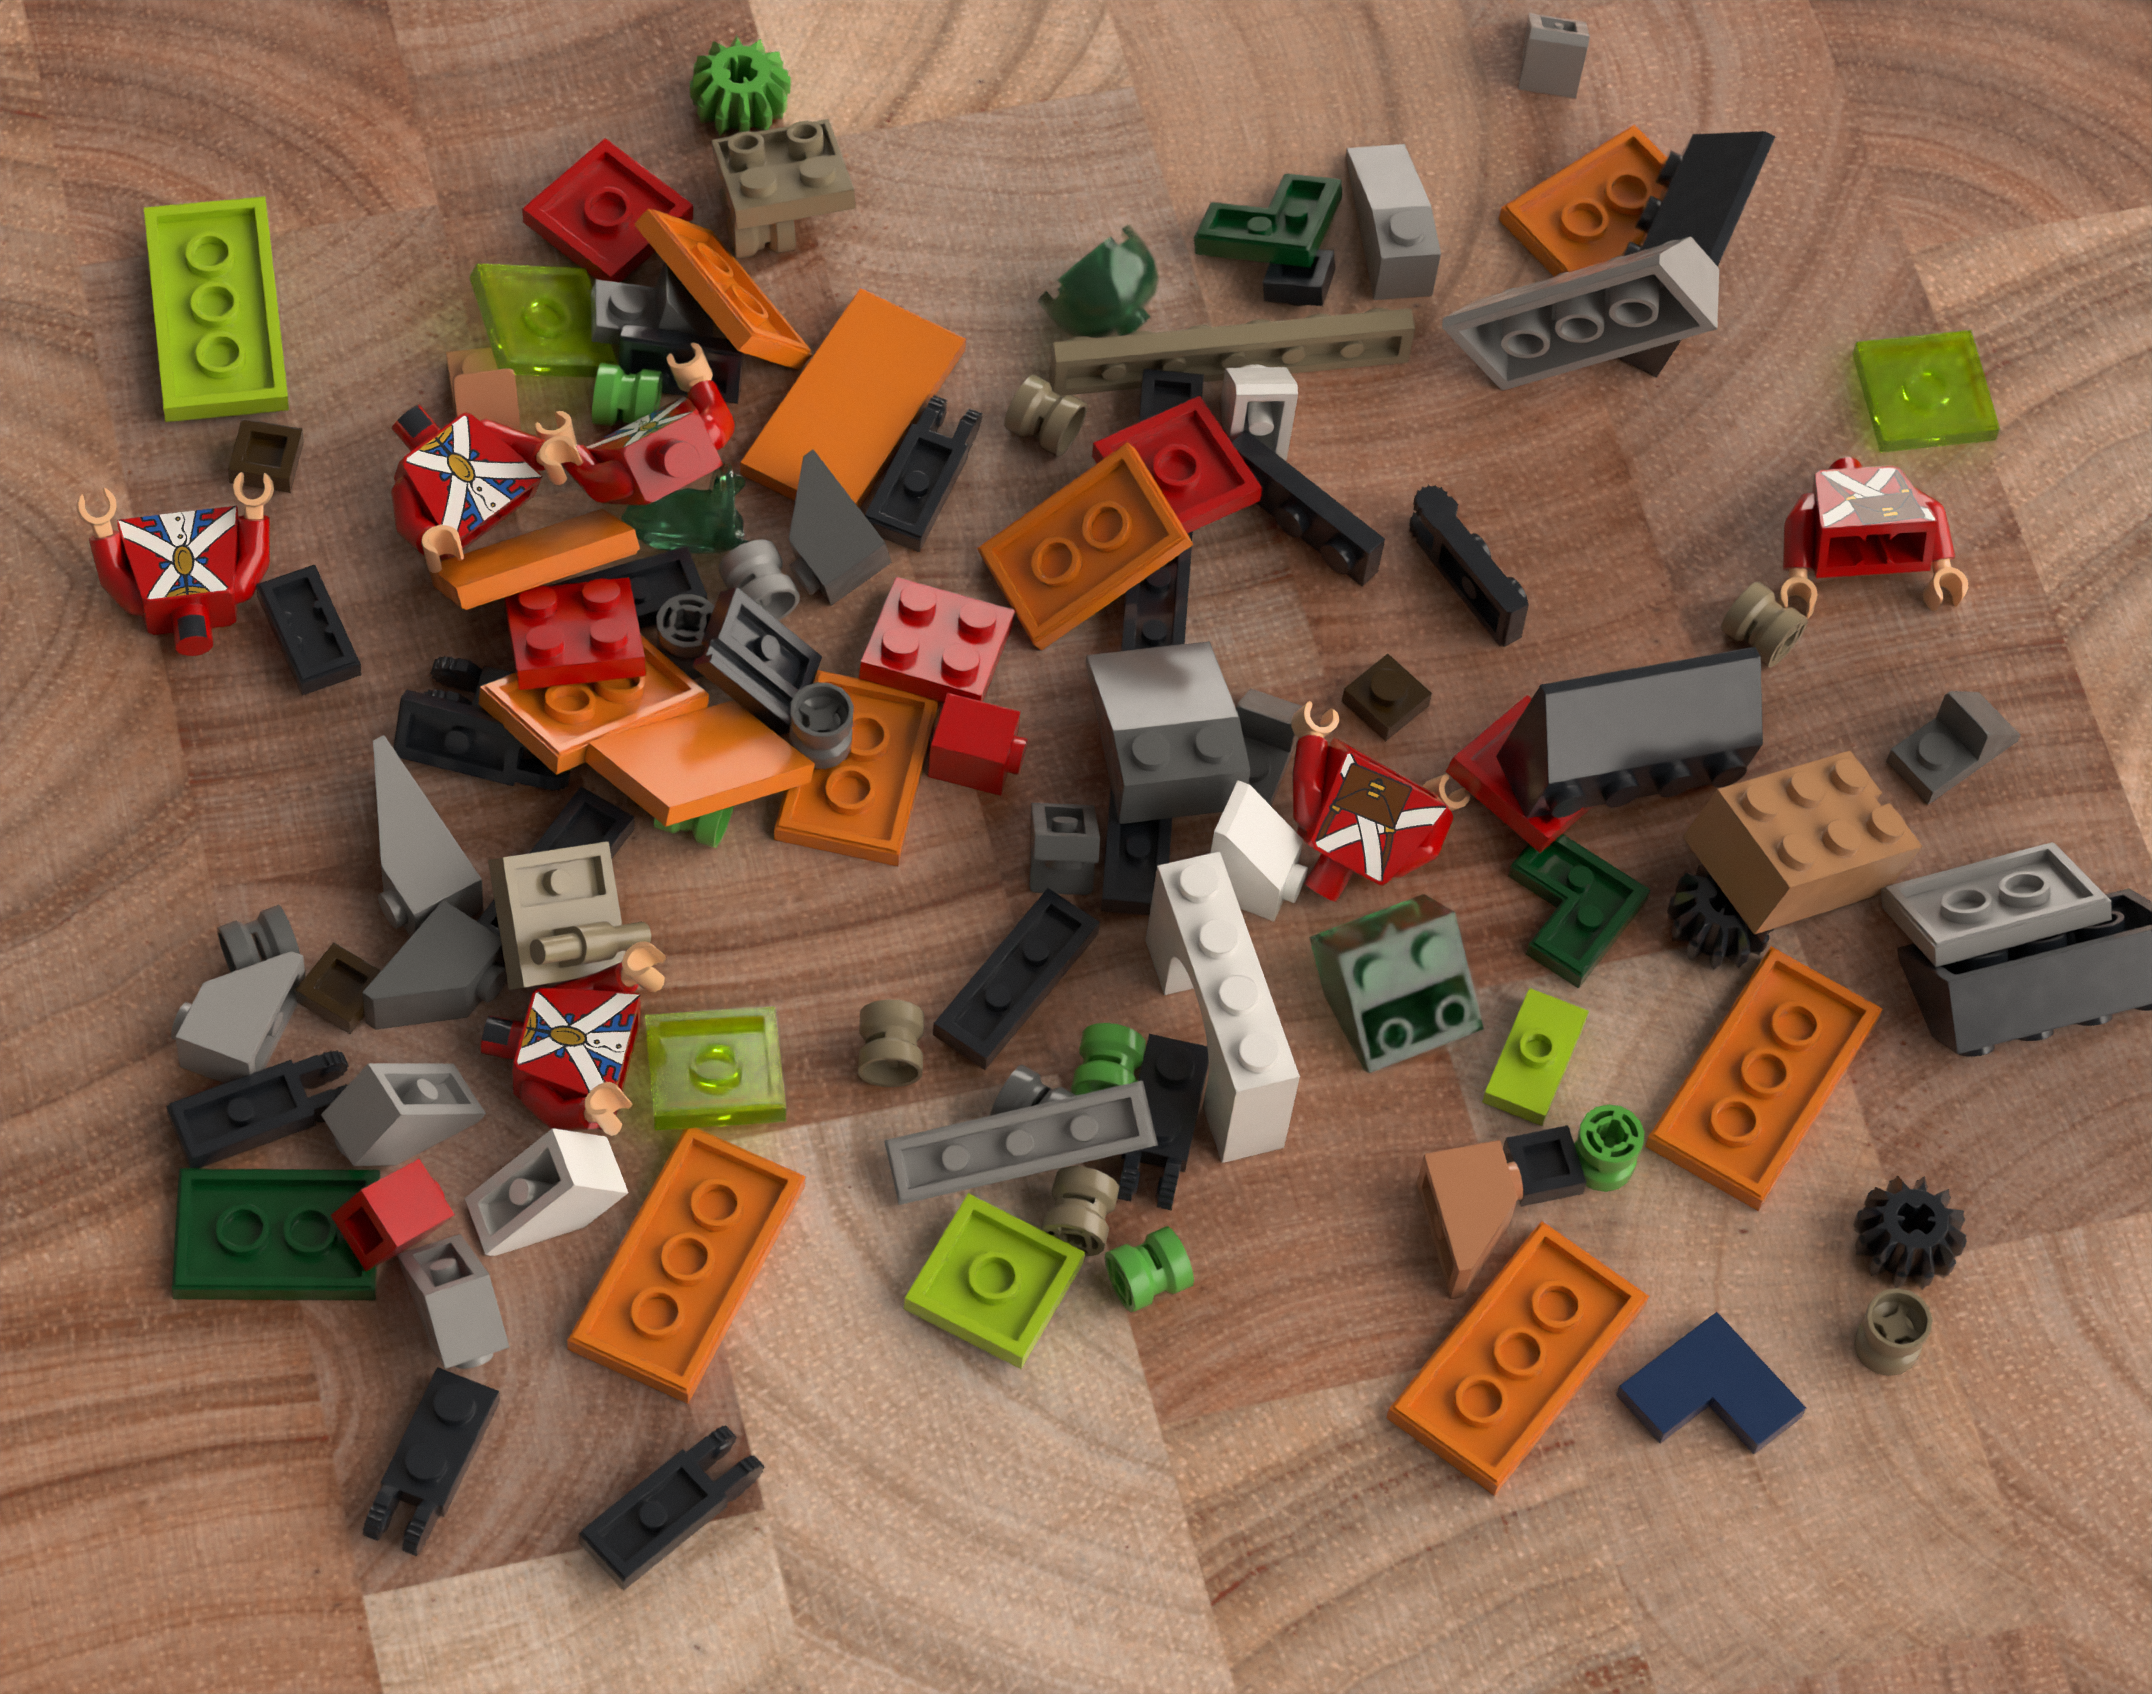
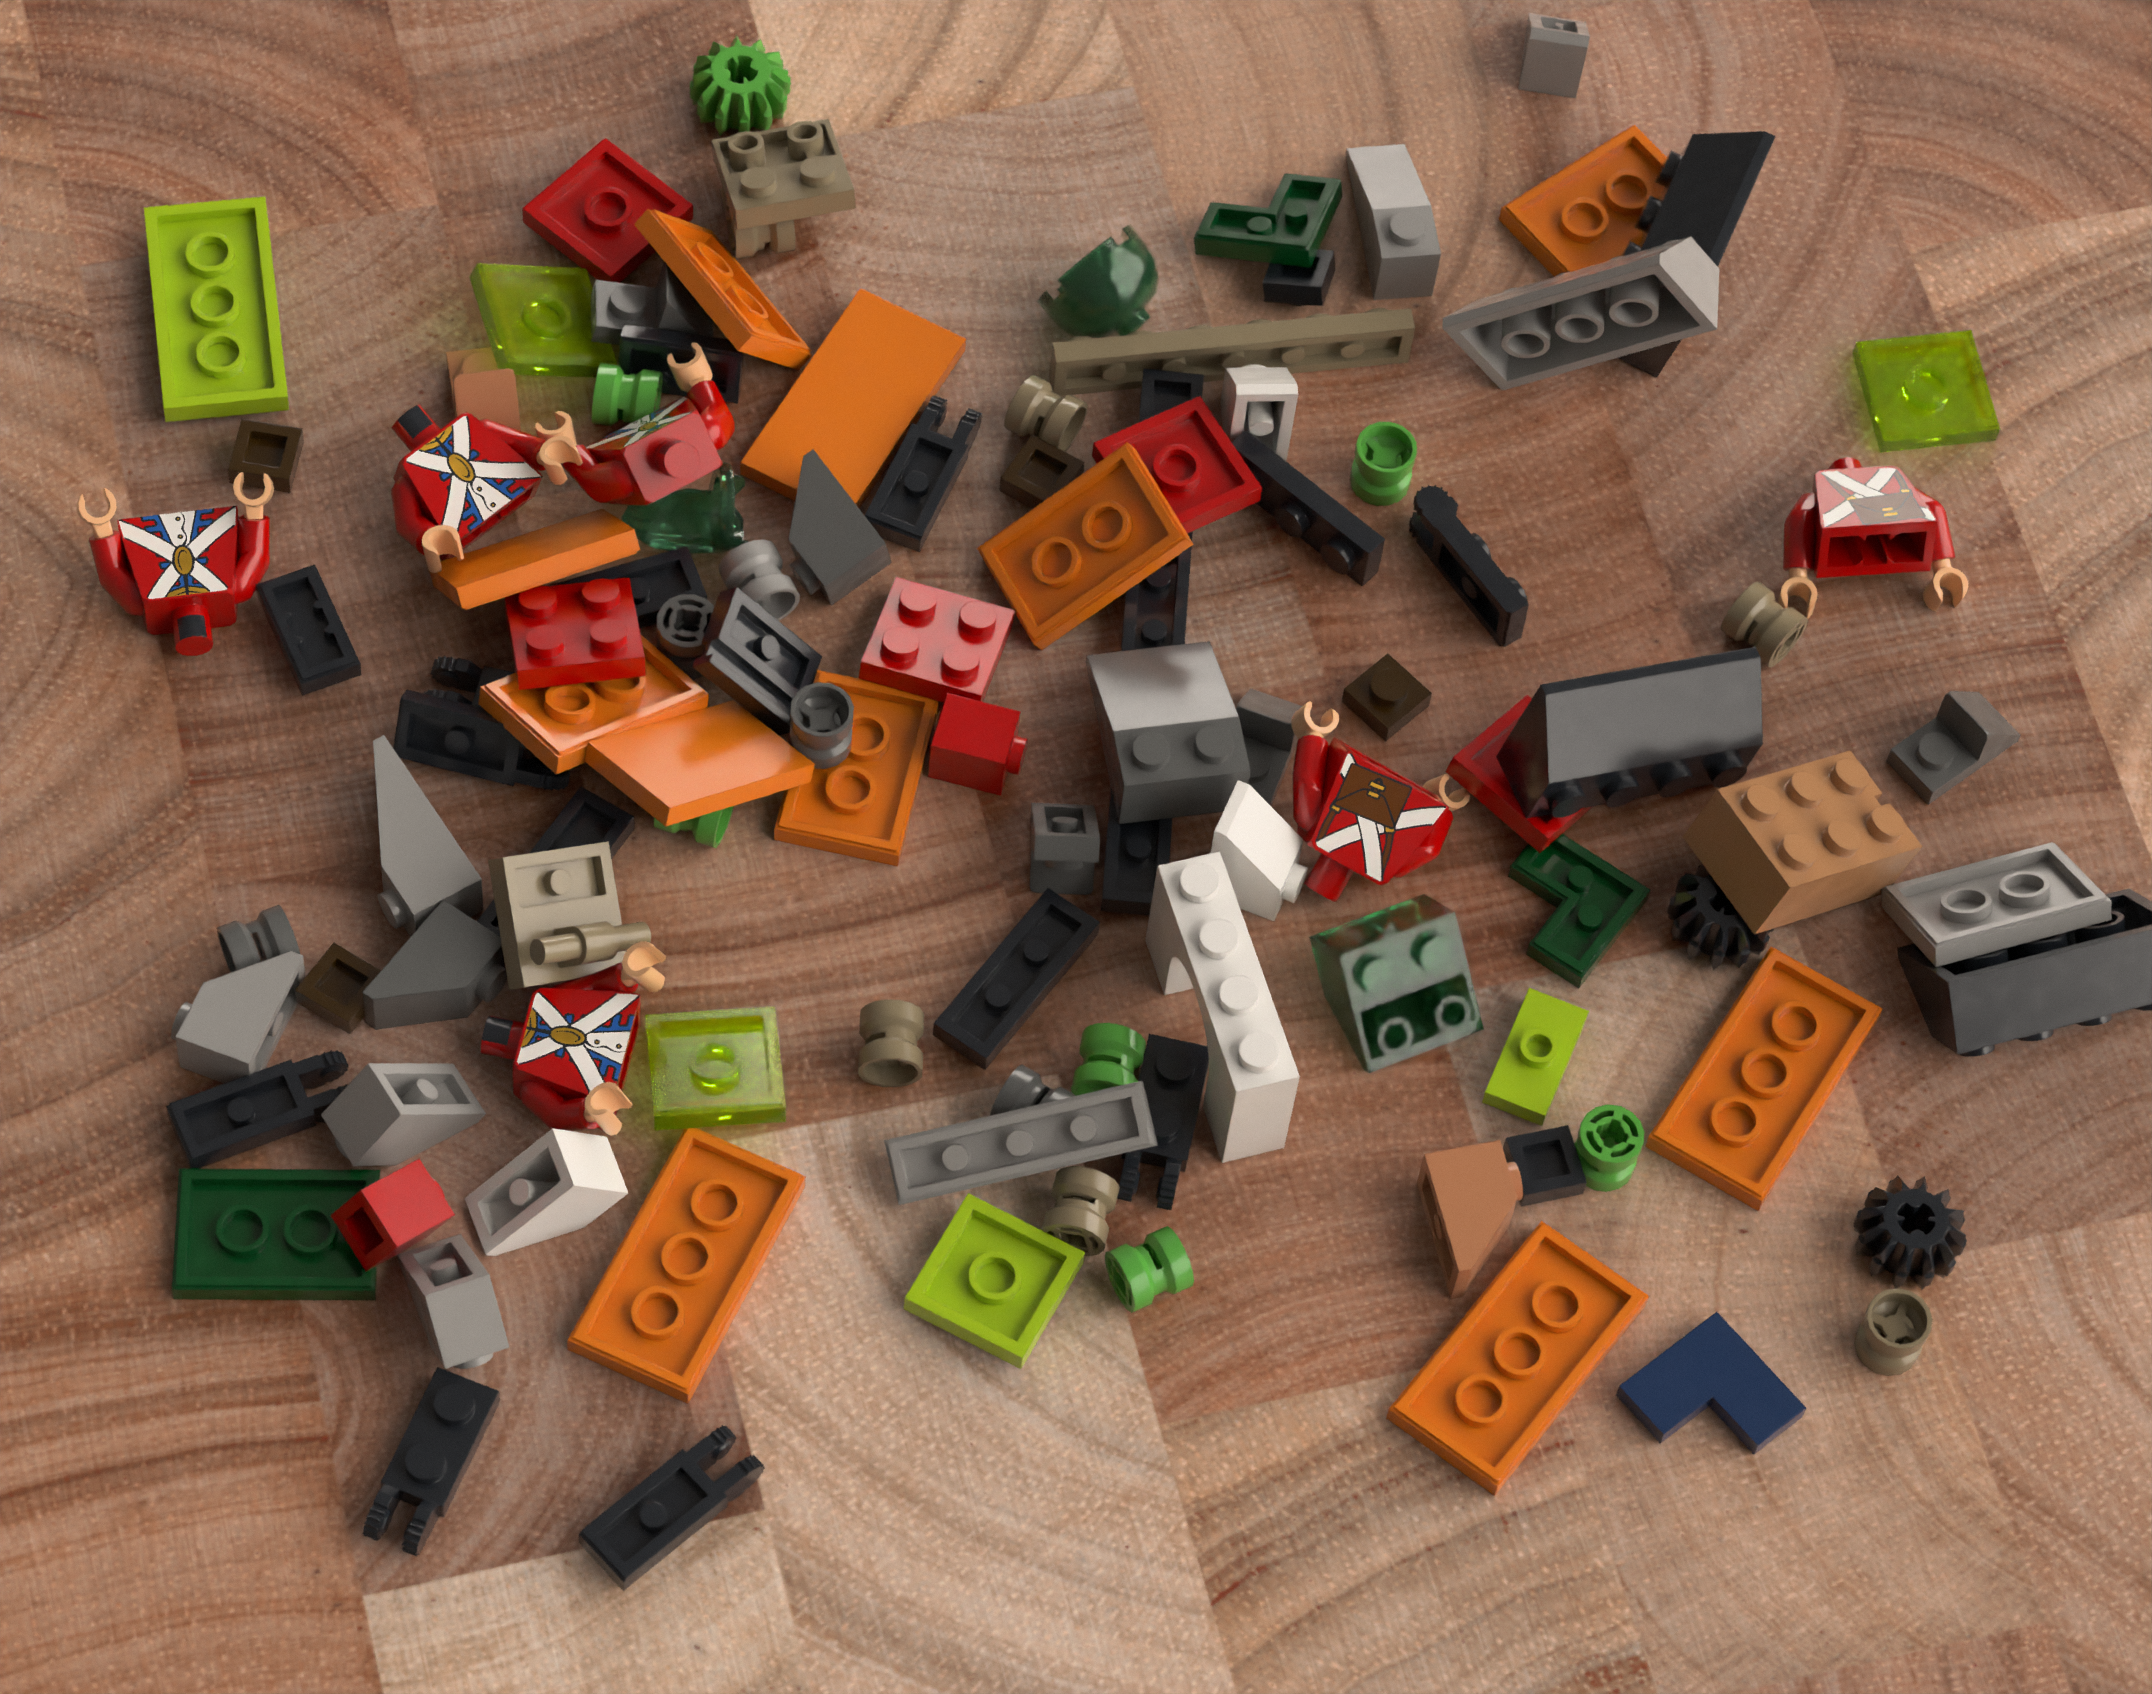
none -> dark brown plate [999,435,1085,509]
none -> bright green wheel [1350,422,1417,506]

